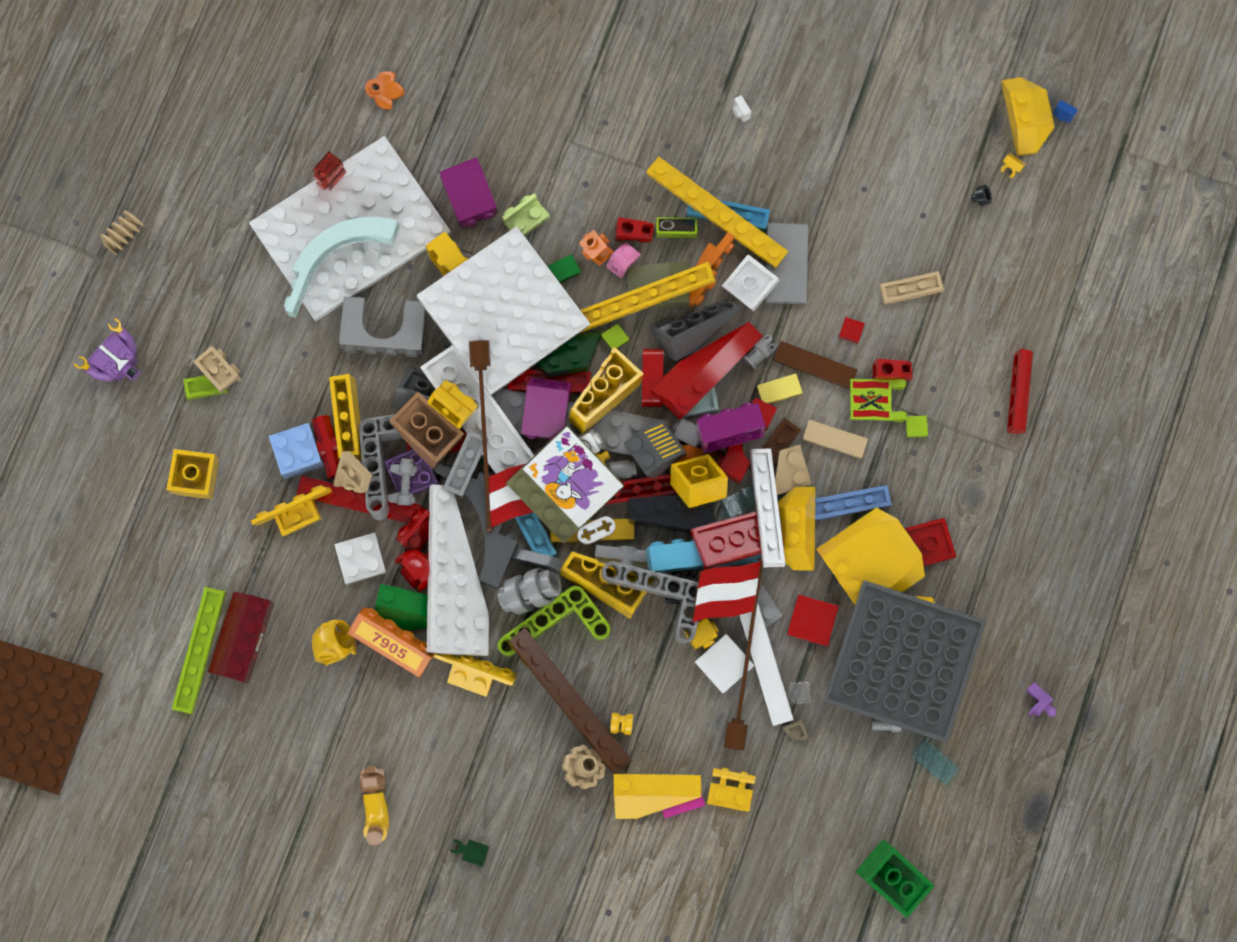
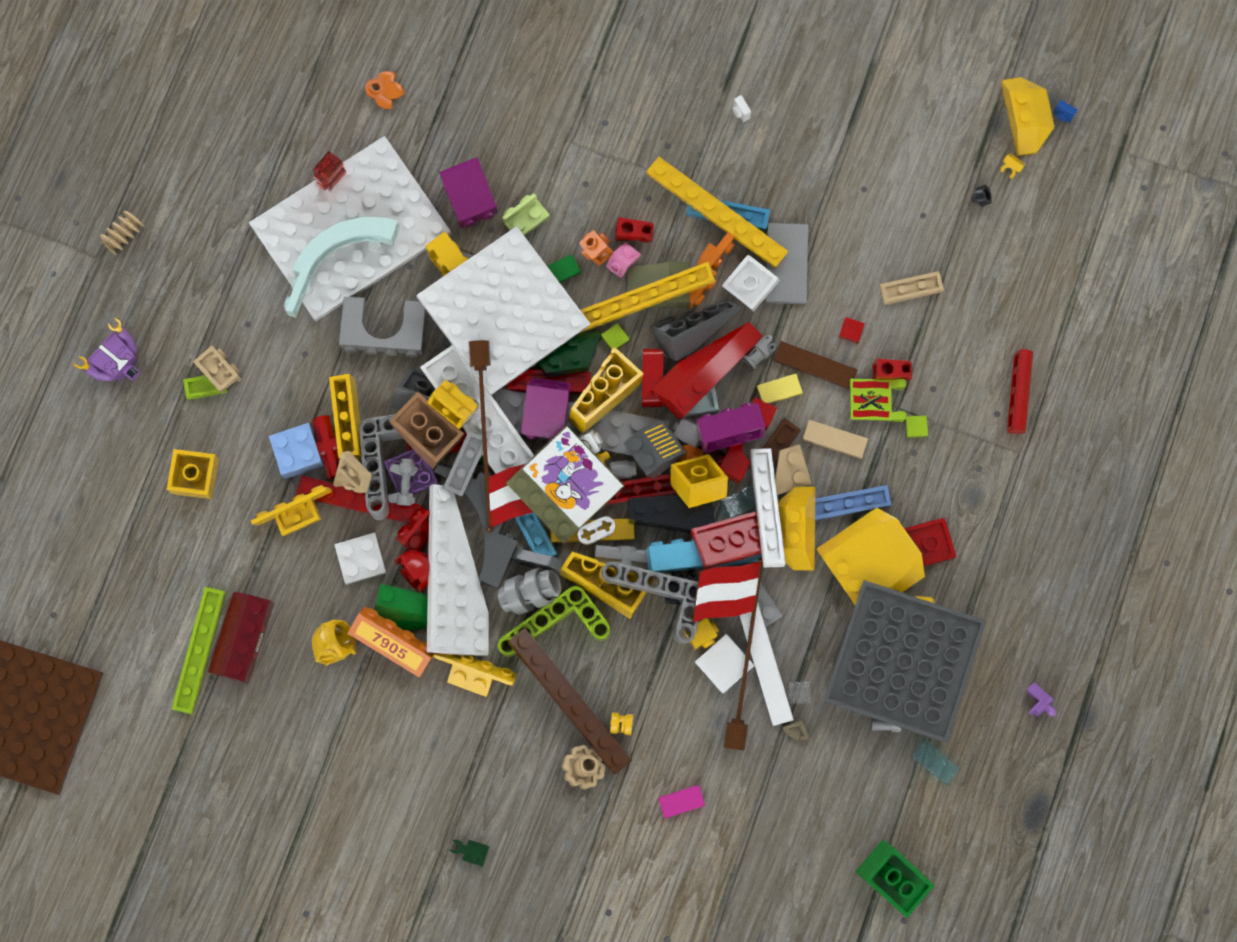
piece [360,766,389,846] -> none
yellow wedge [614,774,701,819] -> none
slope [656,217,697,238] -> none
yellow plate [707,767,756,812] -> none
red tile [787,594,839,647] -> none

